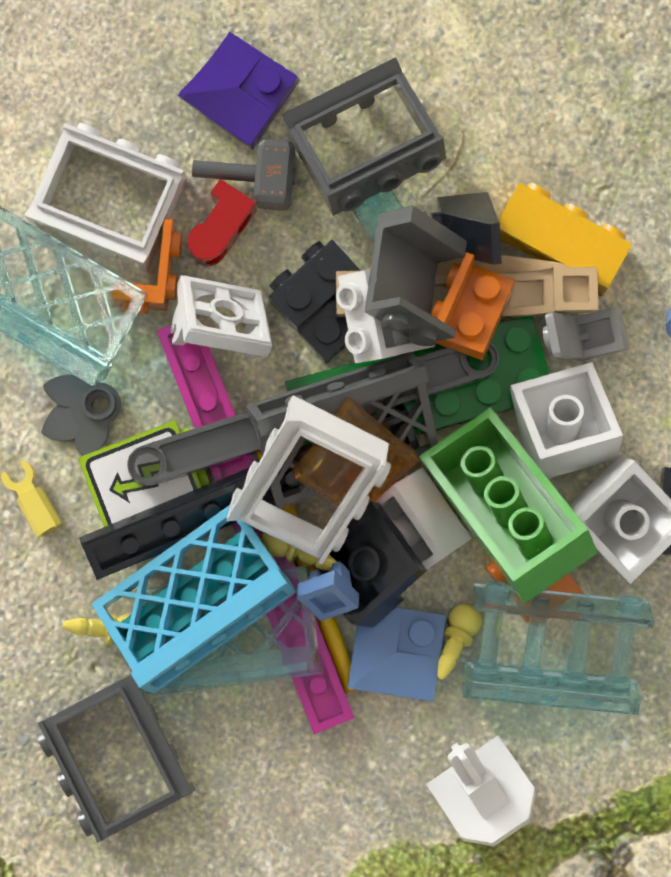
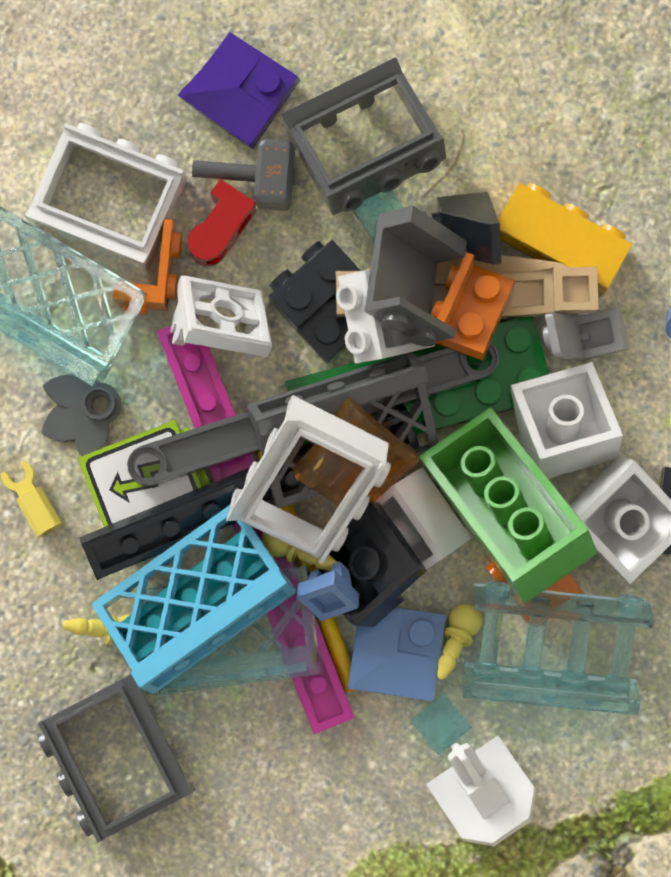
none -> clear light blue plate [410,693,472,755]

